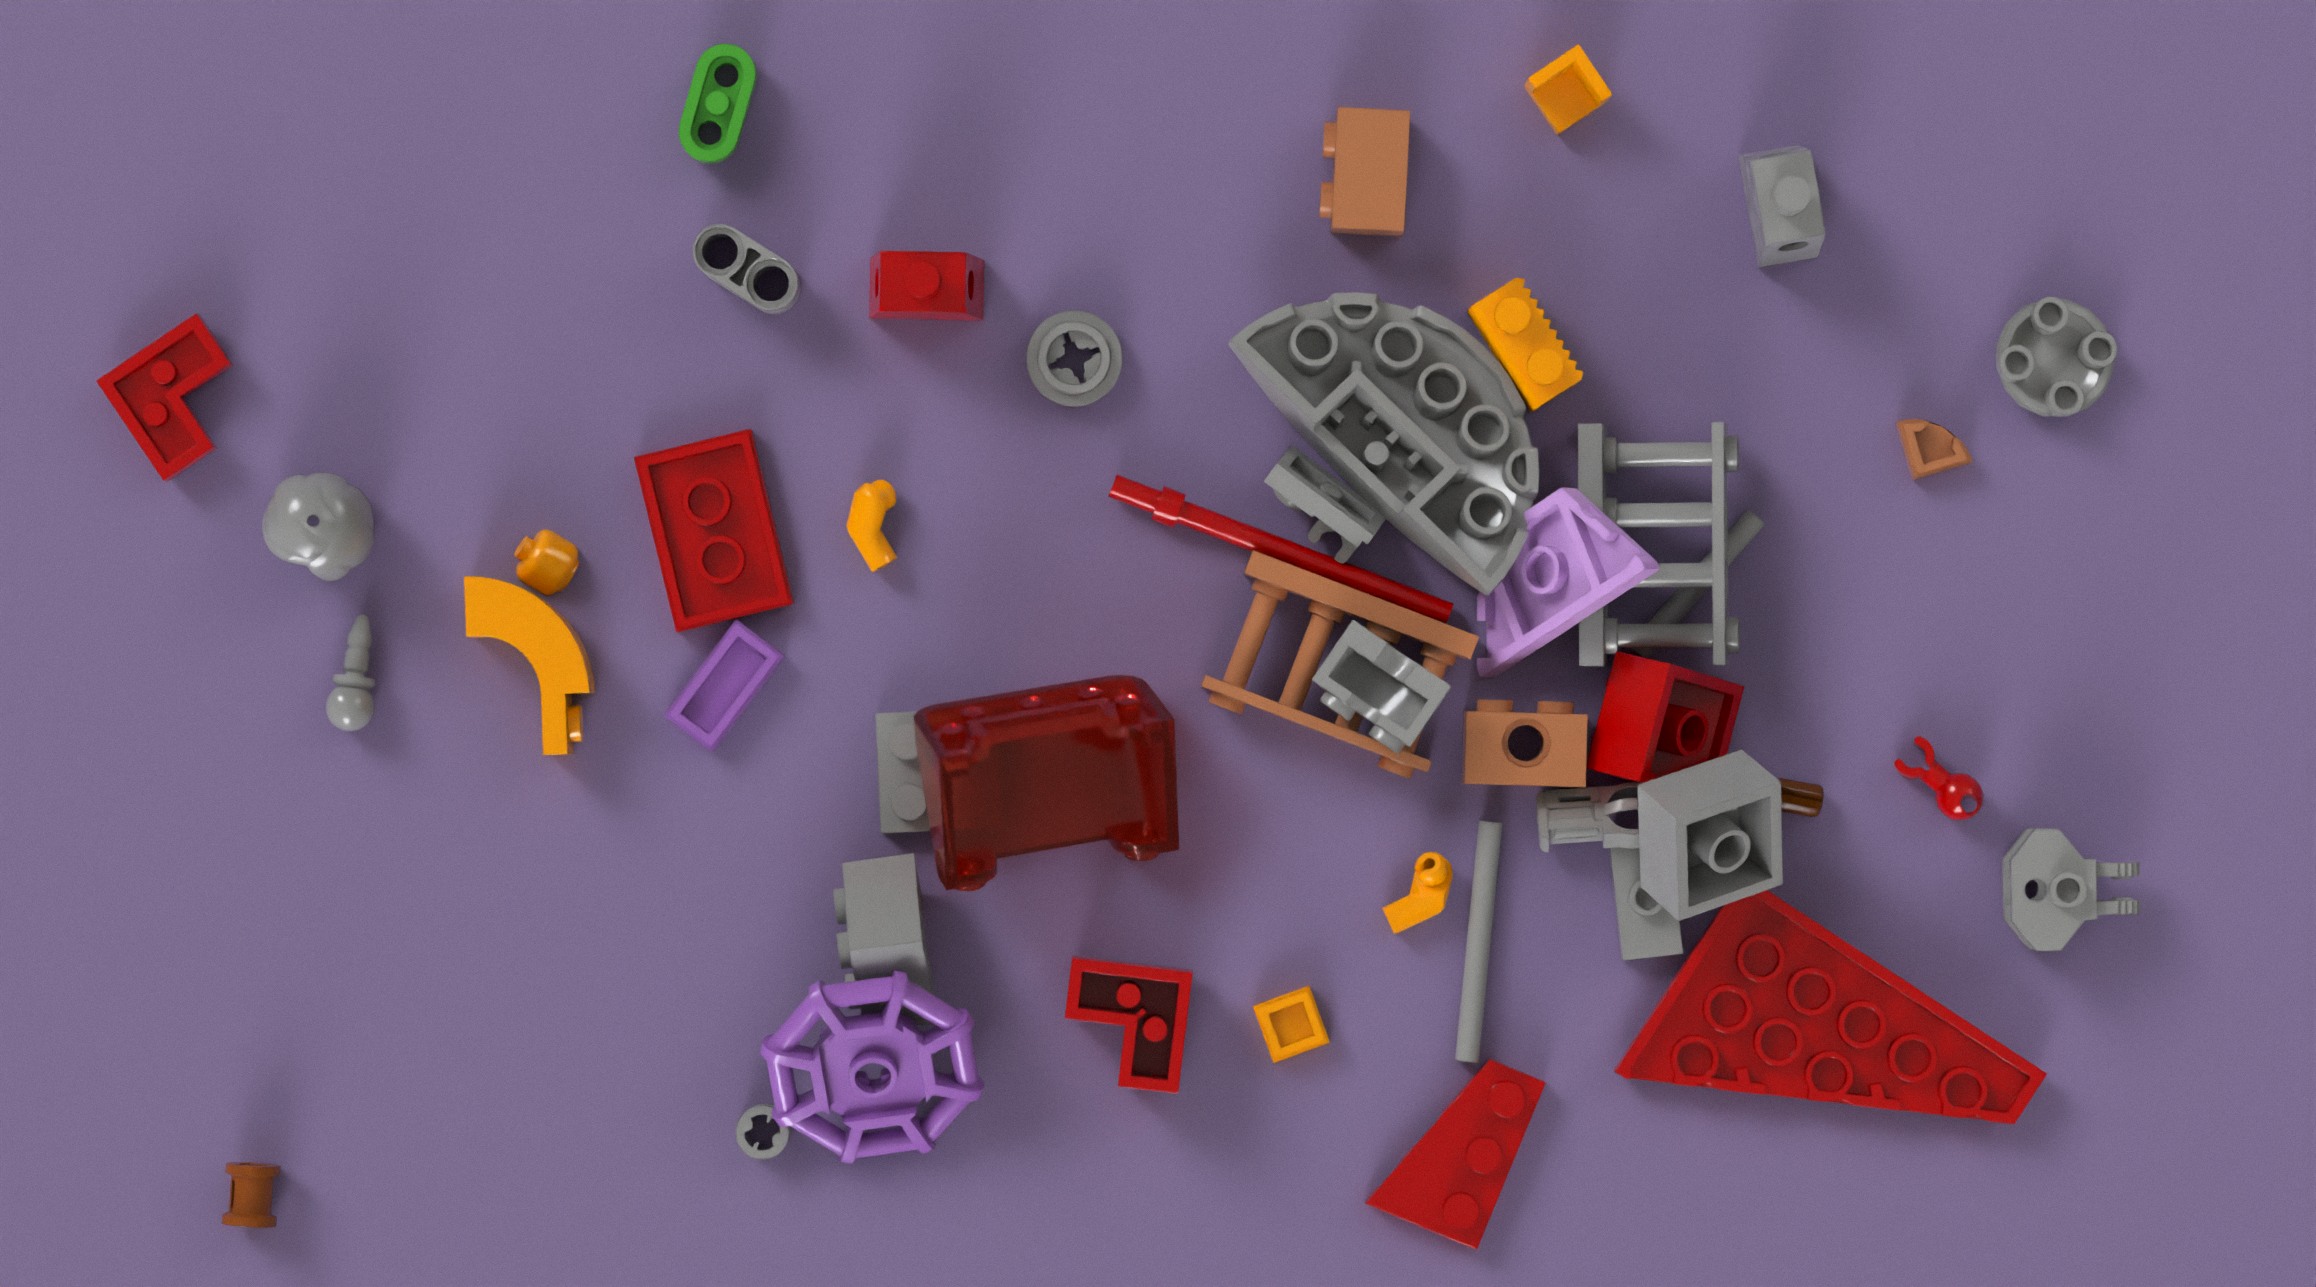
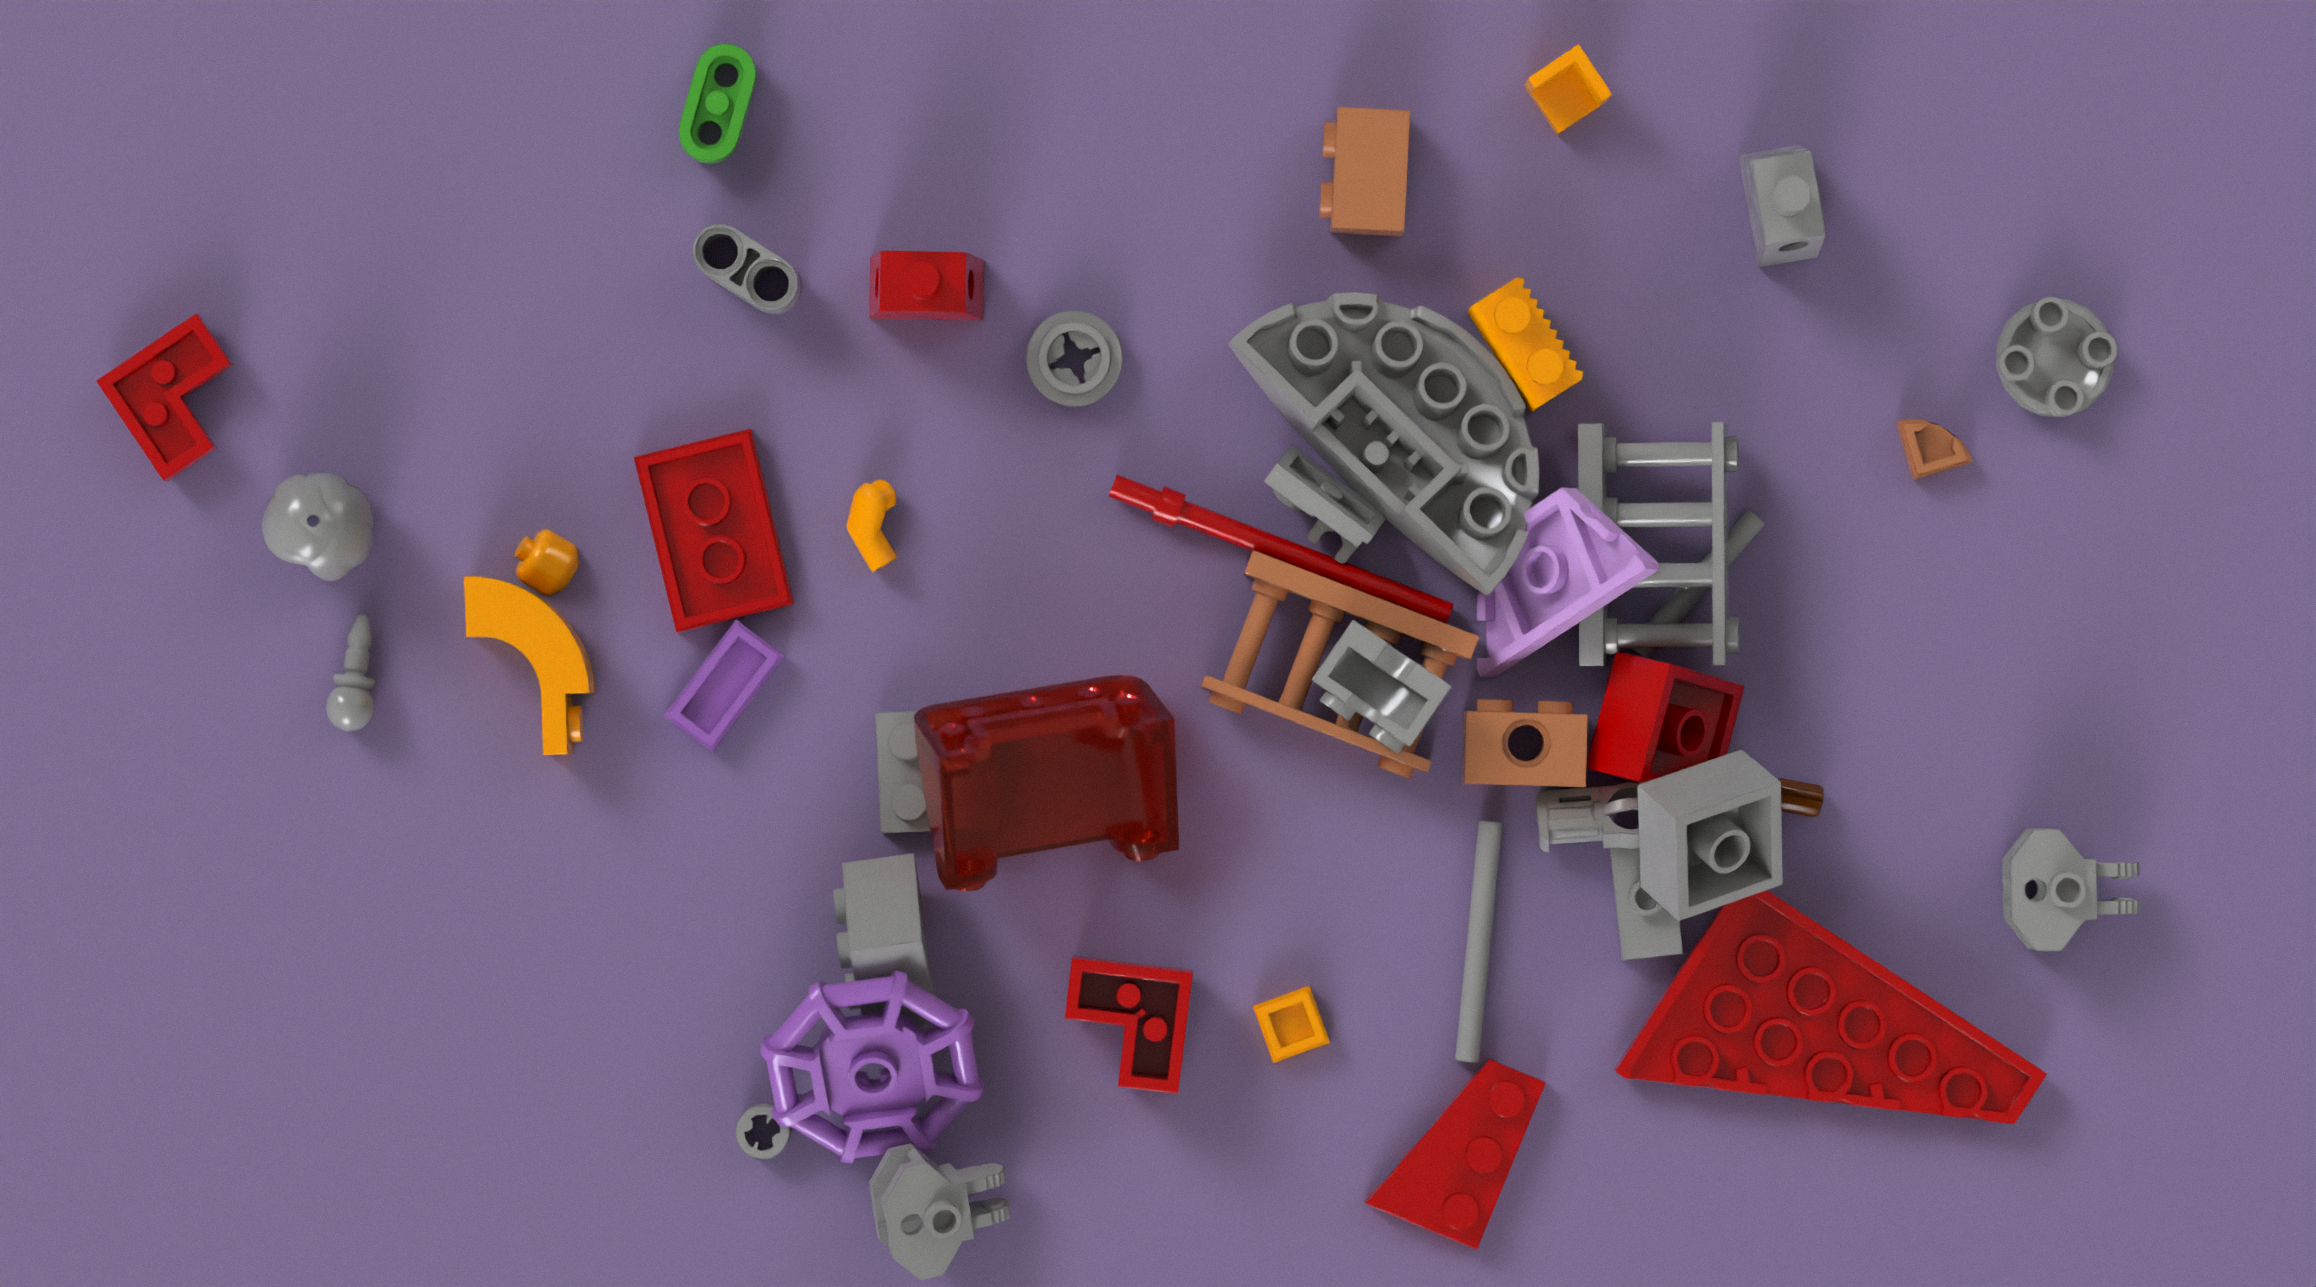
dark orange bush [222,1162,281,1228] -> none
light orange arm [1382,852,1453,935] -> none
red arm [1894,736,1984,821] -> none
none -> light grey hinge [869,1143,1011,1280]

